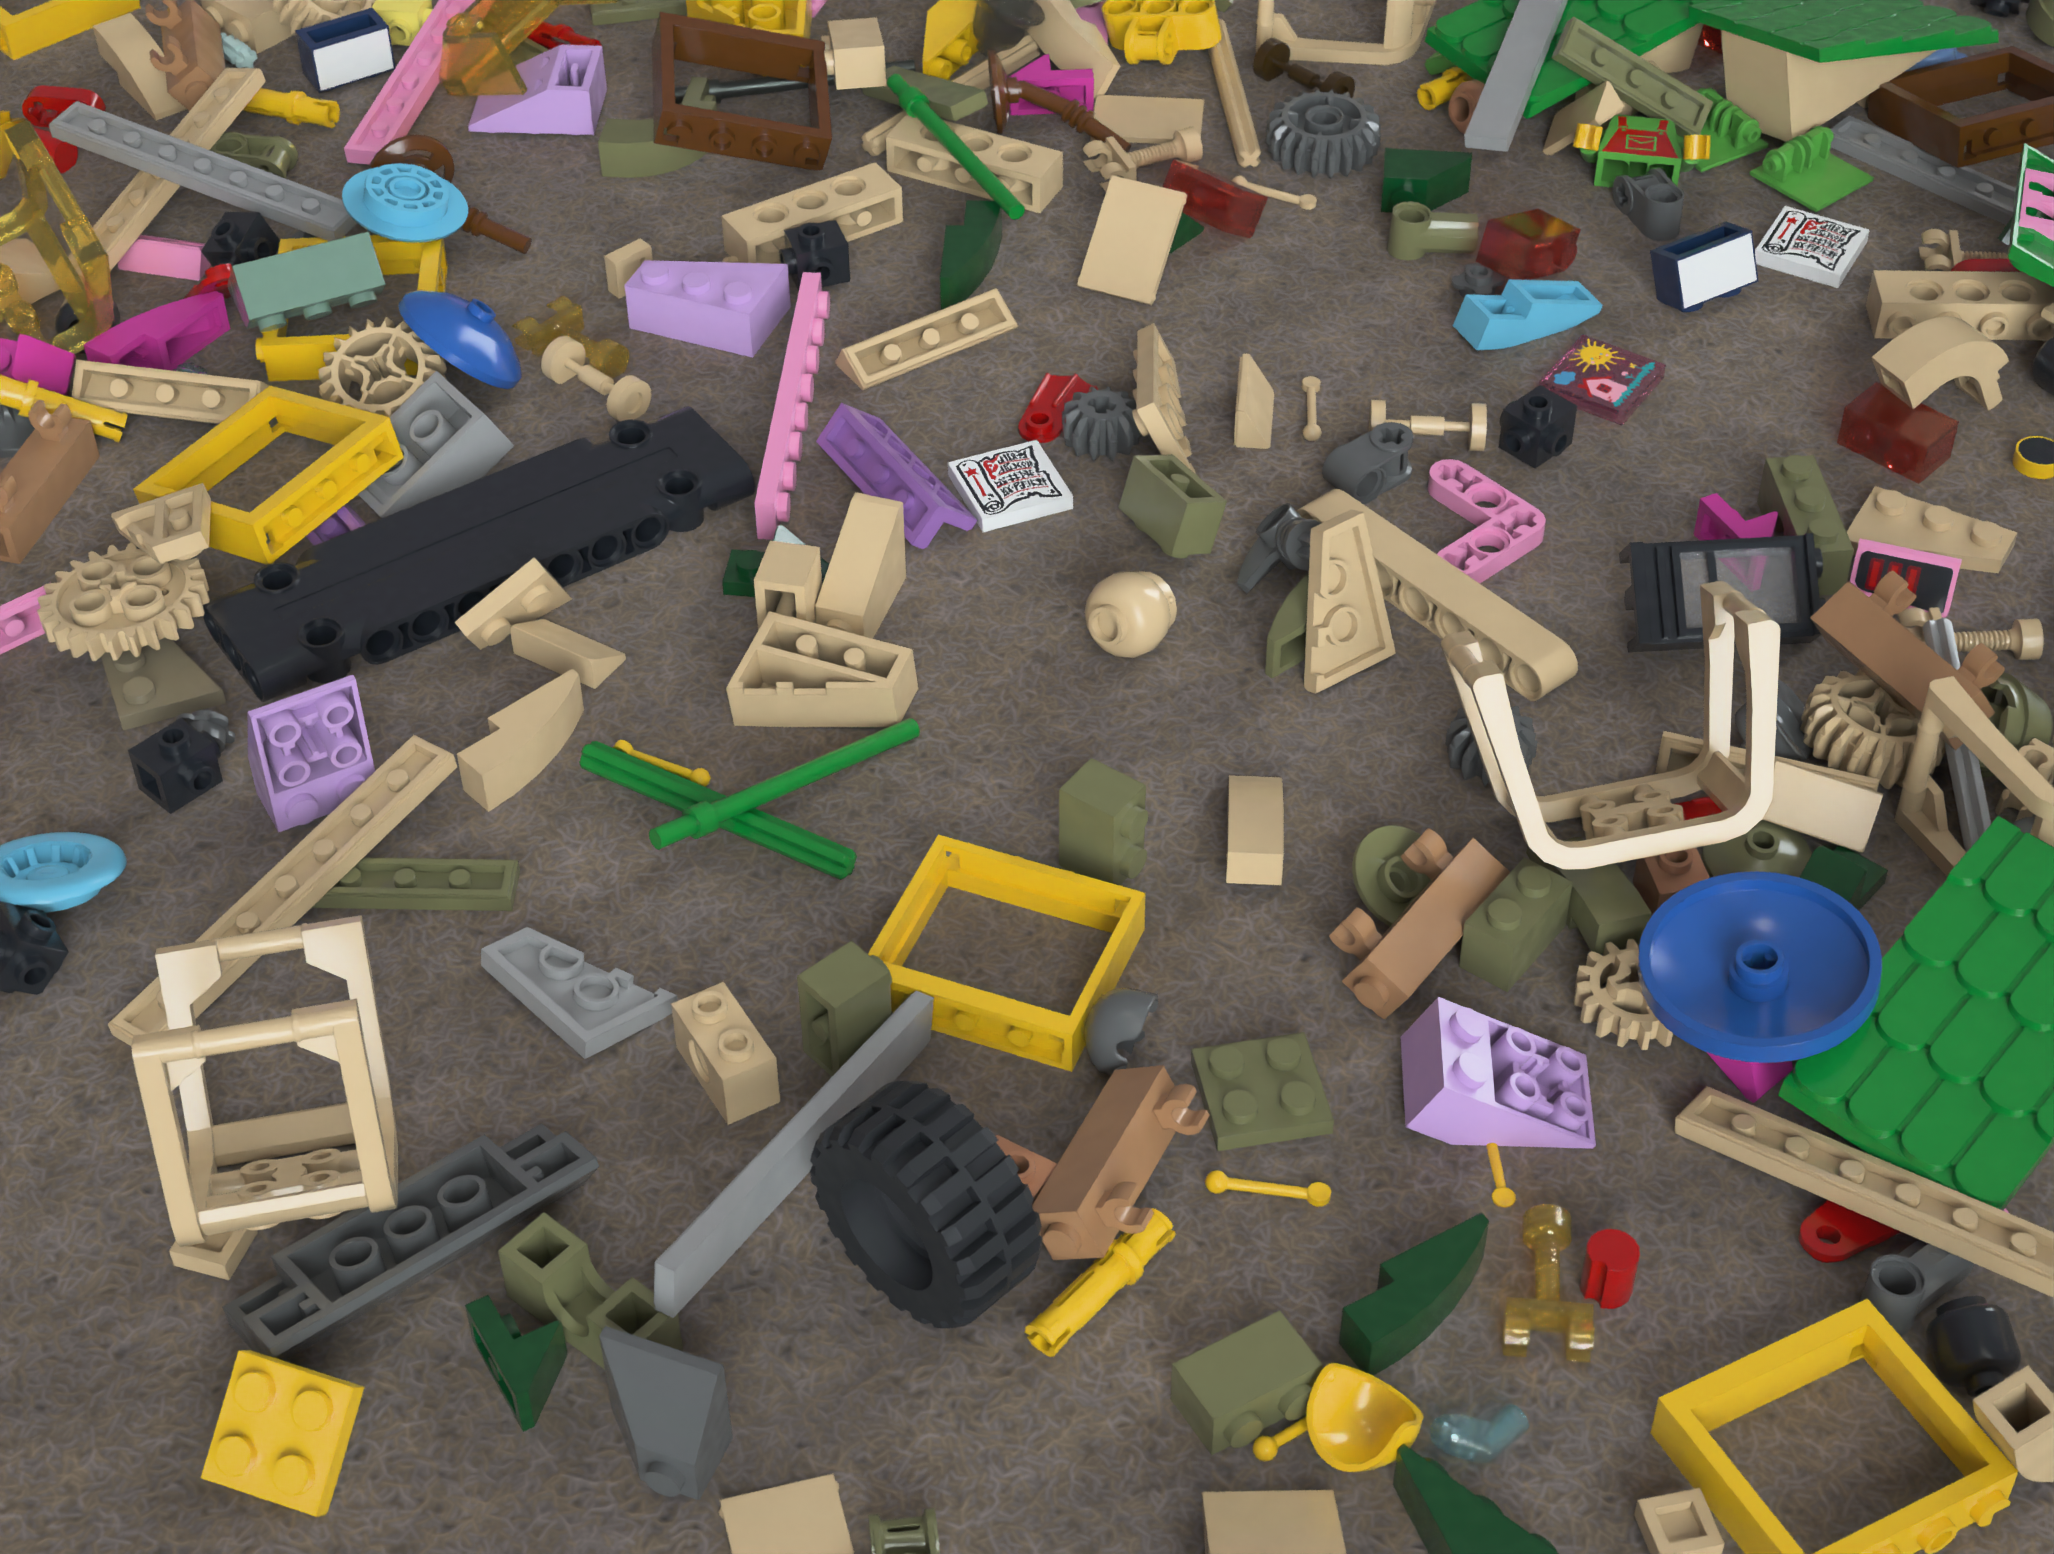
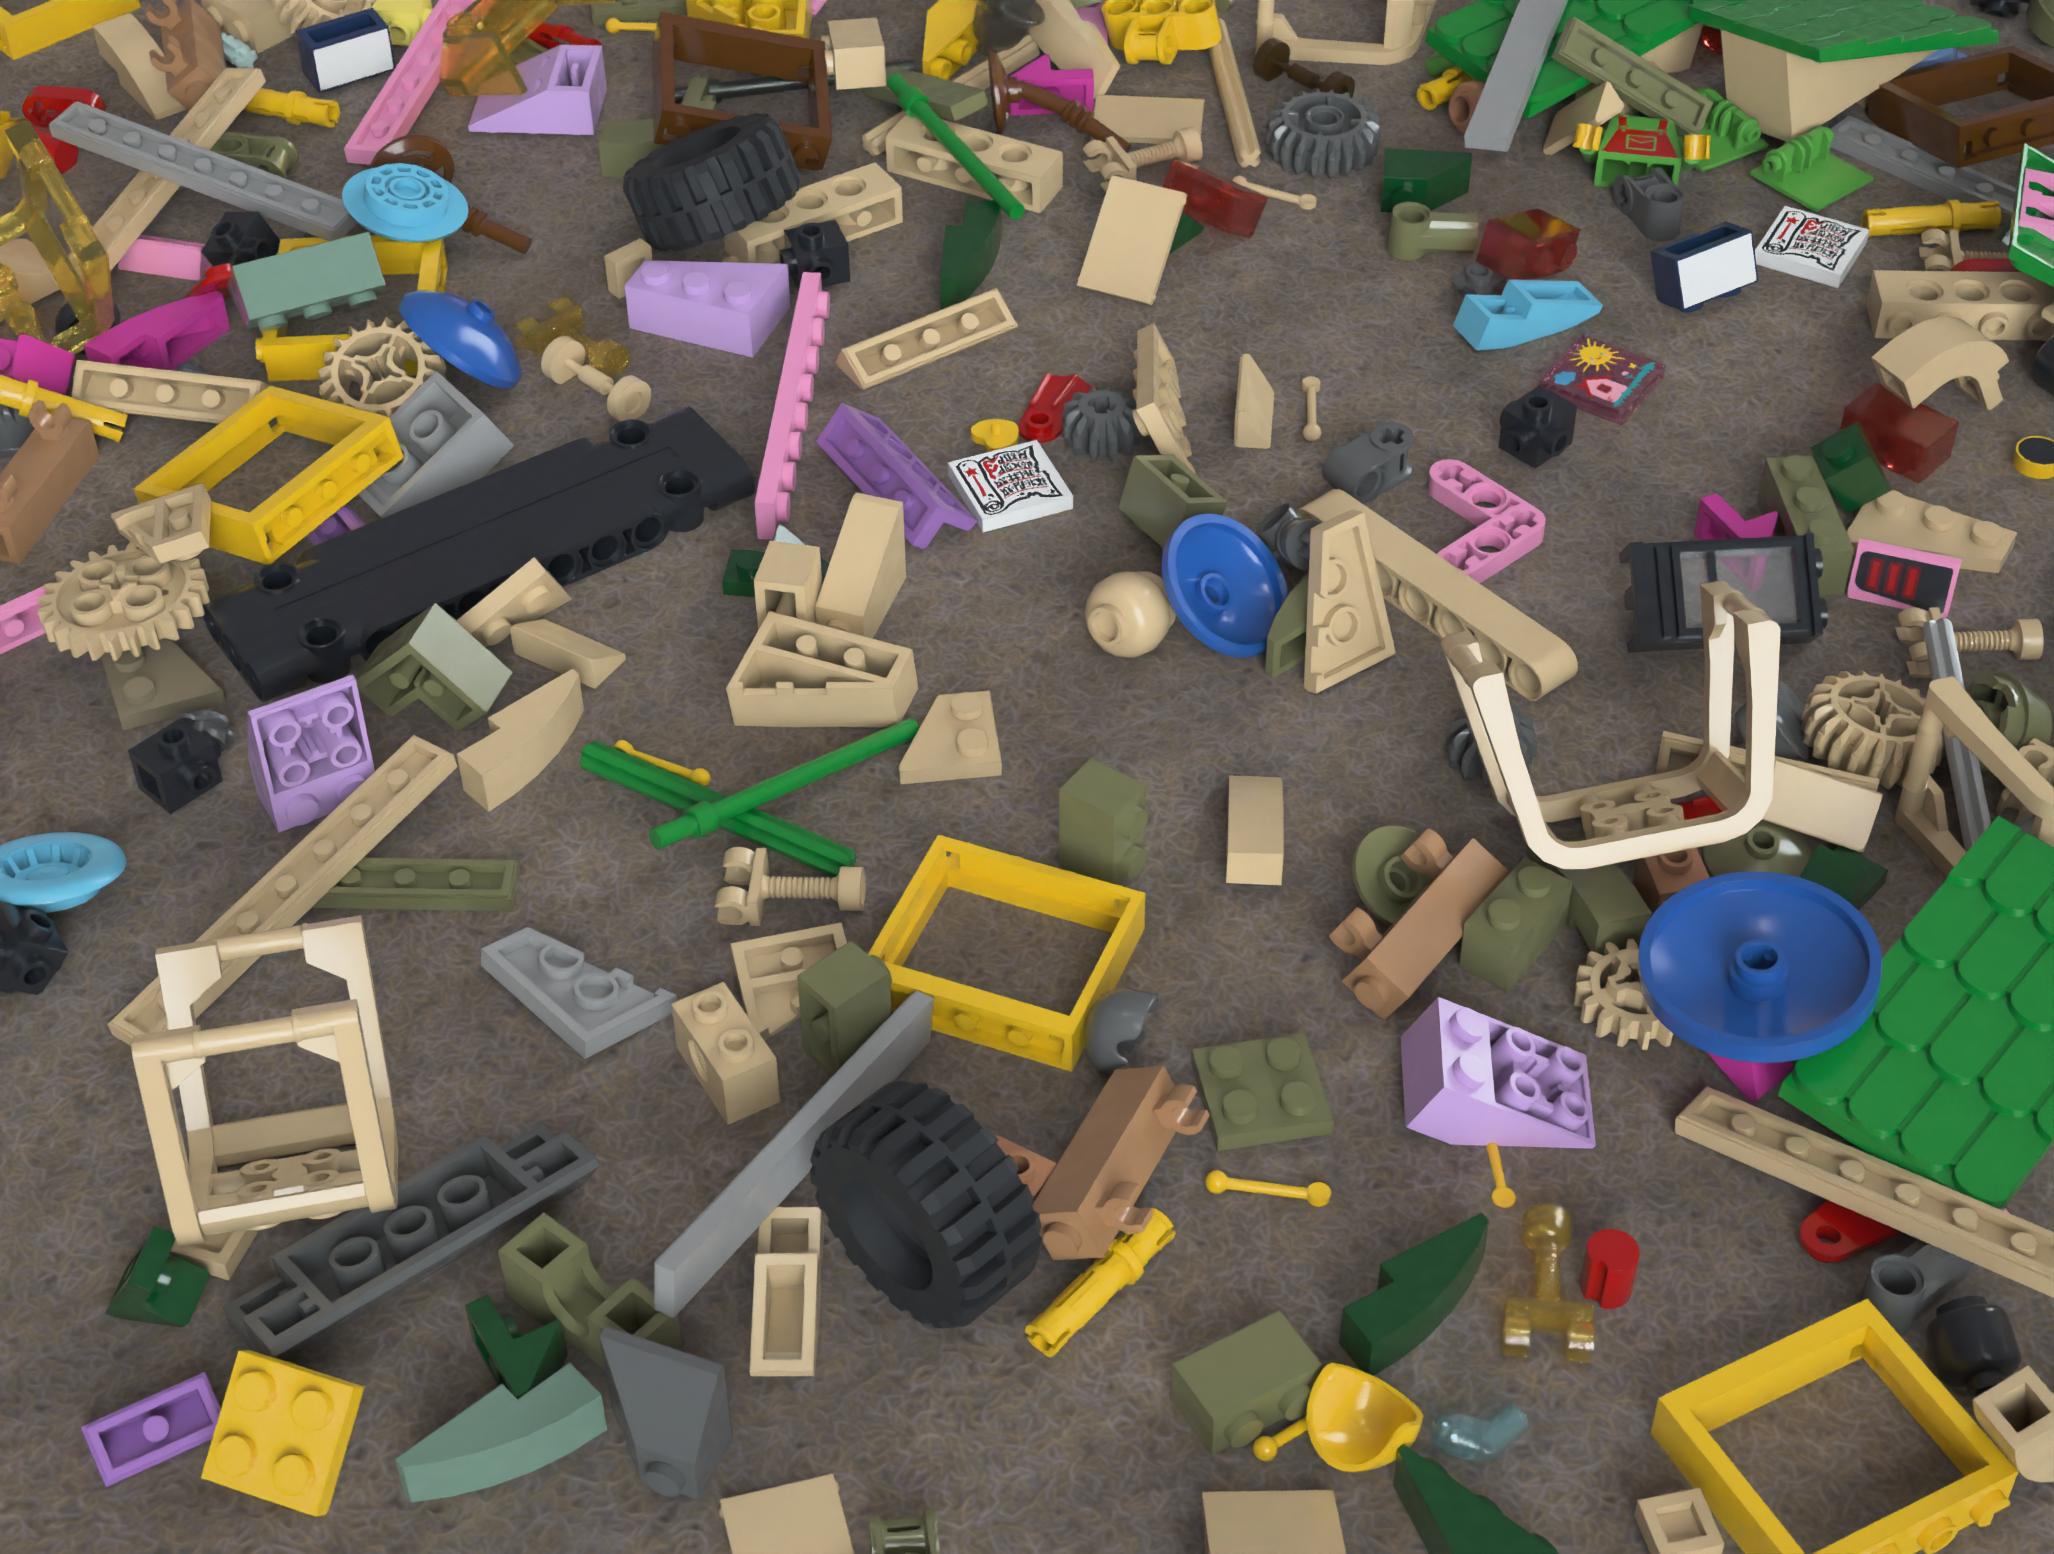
tan wheel [1368,400,1487,451] -> none
medium nougat brick [1810,570,2005,751] -> none
none -> medium lavender slope [81,1372,221,1487]
none -> dark green slope [105,1226,209,1327]
none -> olive brick [355,603,512,731]
none -> sand green slope [395,1363,607,1502]
none -> yellow hinge [605,18,657,33]
none -> black tyre [623,113,801,251]
none -> tan bar [714,847,866,926]
none -> tan wing [730,923,847,1041]
none -> tan slope [750,1207,824,1376]
none -> tan wing [899,690,1002,784]
none -> yellow piece [971,419,1019,452]
none -> blue dish [1162,513,1288,658]
none -> dark green slope [1810,420,1892,513]
none -> yellow pin [1861,199,2001,238]

